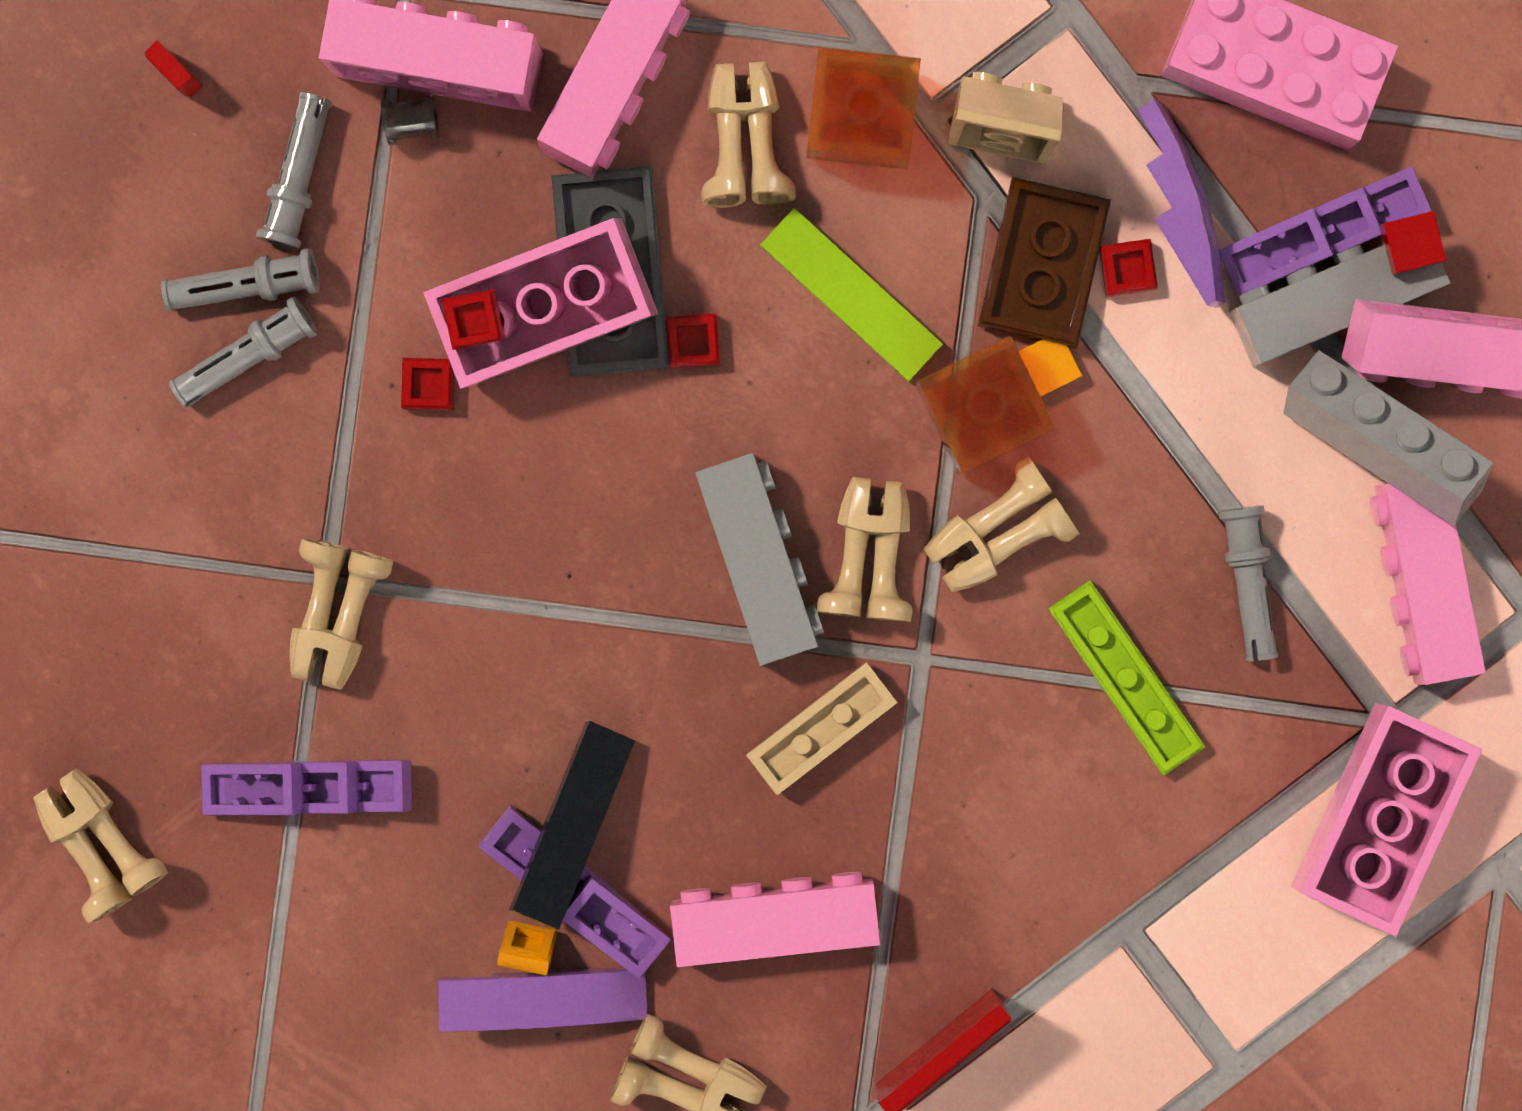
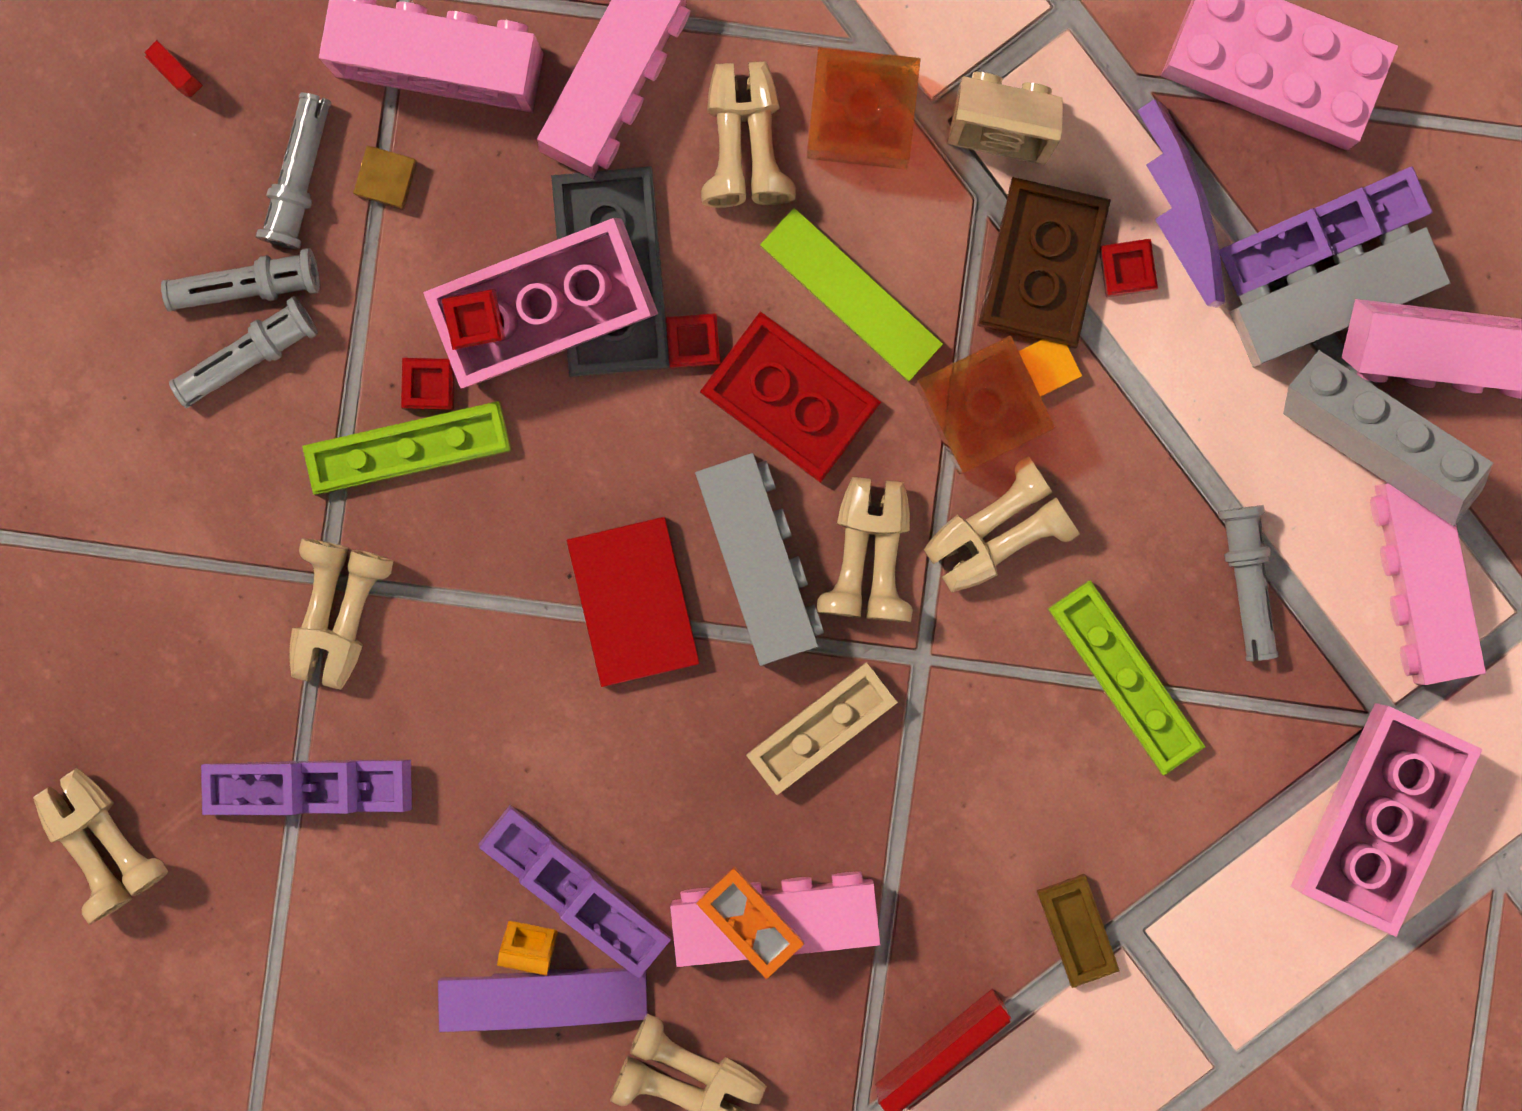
clear smoke bush [381,93,440,146] -> none
black tile [509,721,635,930] -> none
red tile [1380,211,1447,275] -> none
none -> lime tile [302,401,511,495]
none -> pearl gold tile [353,145,418,210]
none -> red tile [566,516,700,687]
none -> orange piece [696,866,804,979]
none -> red tile [700,311,881,483]
none -> pearl gold tile [1036,874,1120,988]

